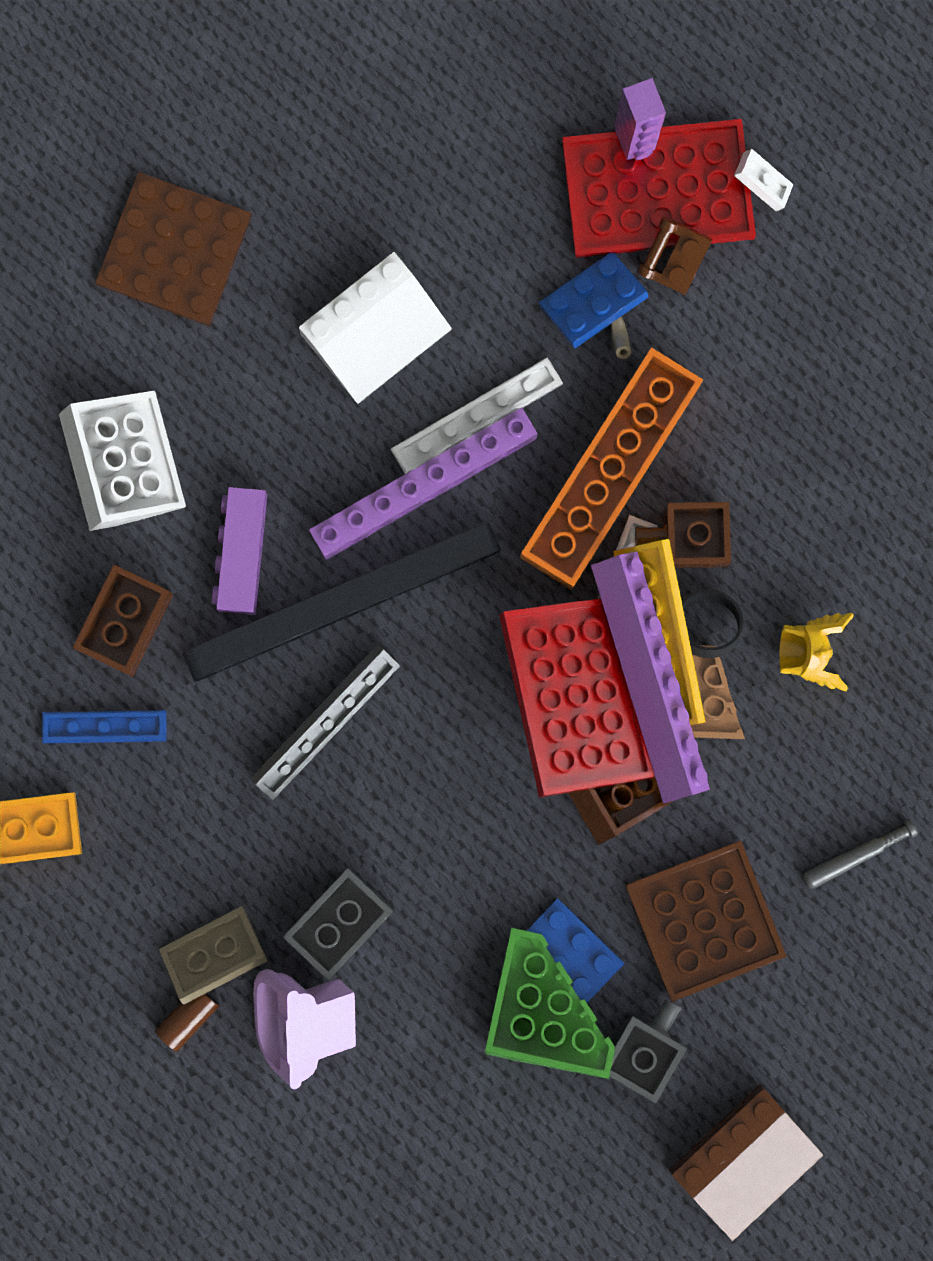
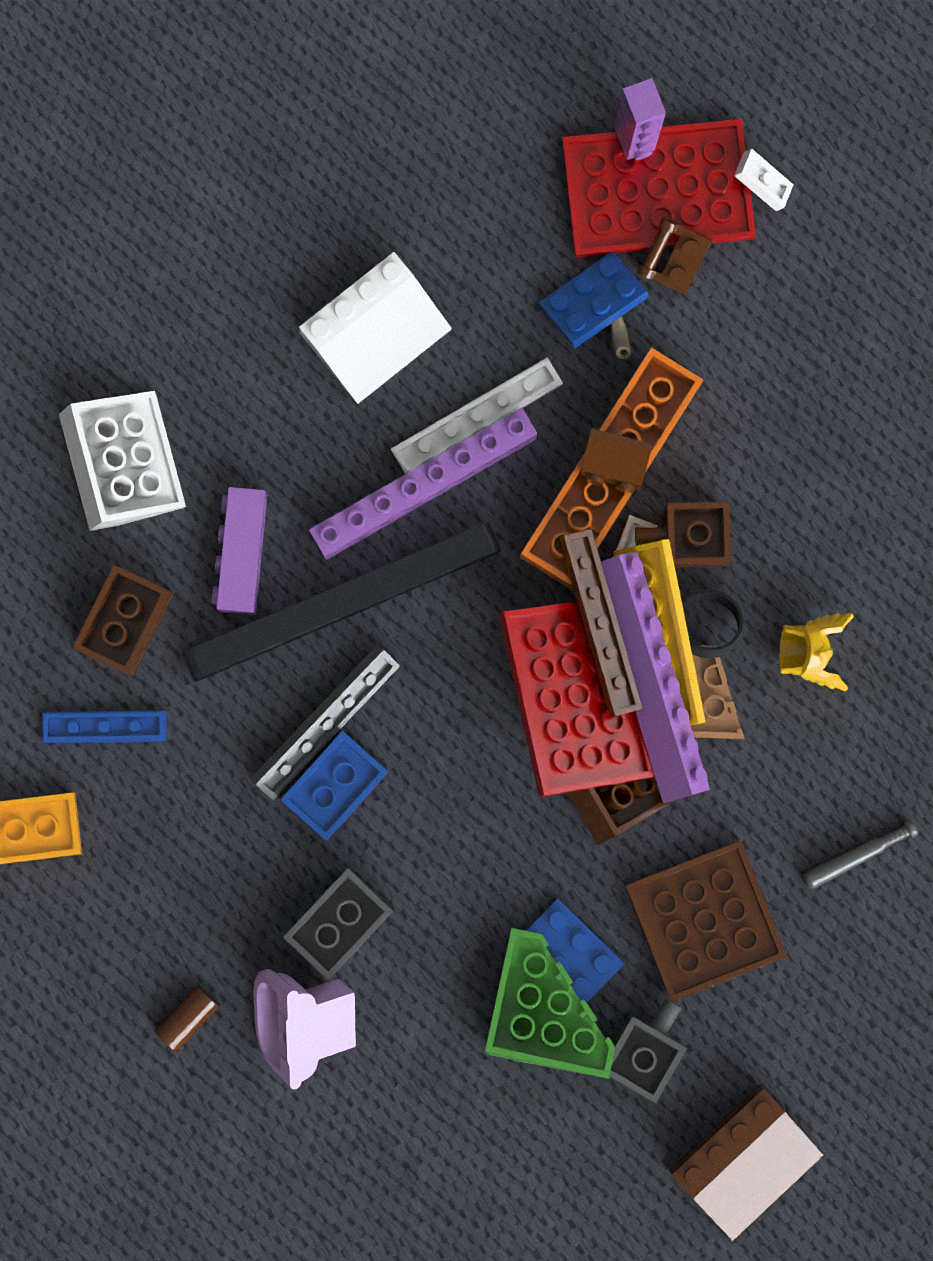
reddish brown plate [95,172,252,327] -> none
dark tan plate [159,906,267,1004] -> none
none -> blue plate [281,731,388,841]
none -> plate [559,529,643,718]
none -> reddish brown slope [581,428,653,493]

